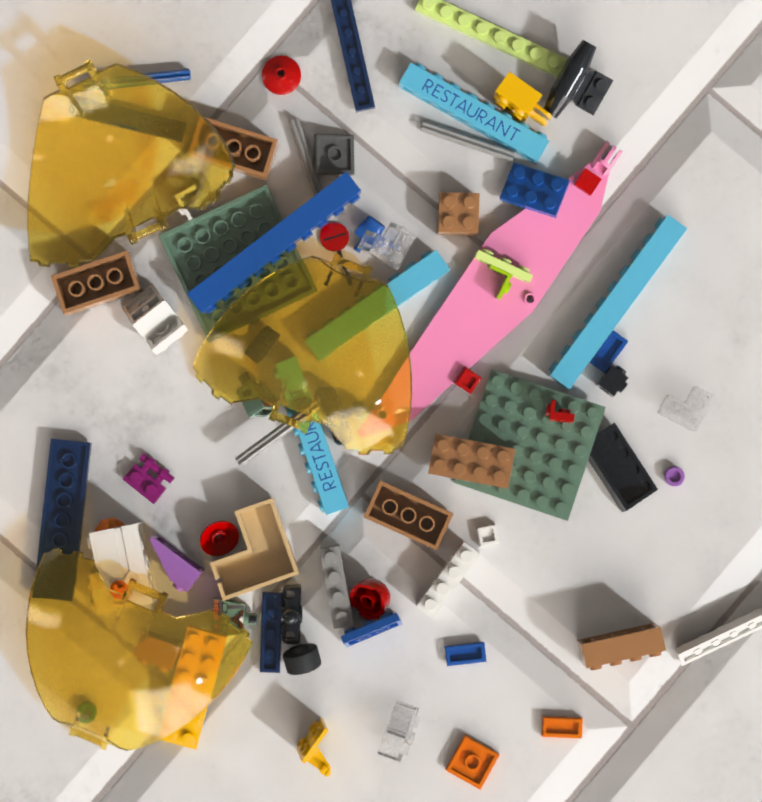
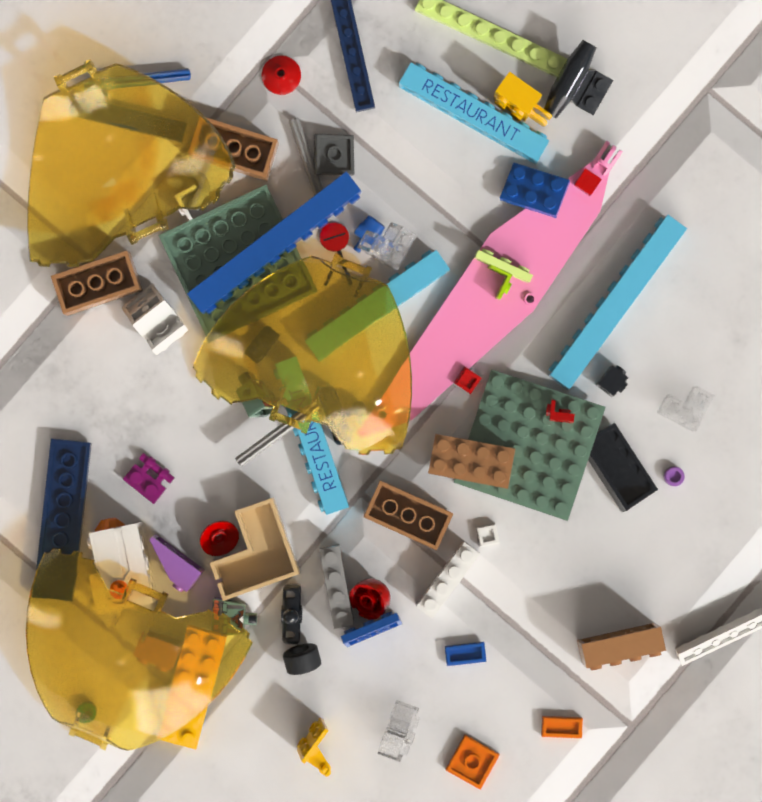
dark blue tile [260,592,283,673] -> none
light grey axle [420,121,515,162] -> none
medium nougat brick [437,192,480,236] -> none
blue tile [589,330,628,374] -> none

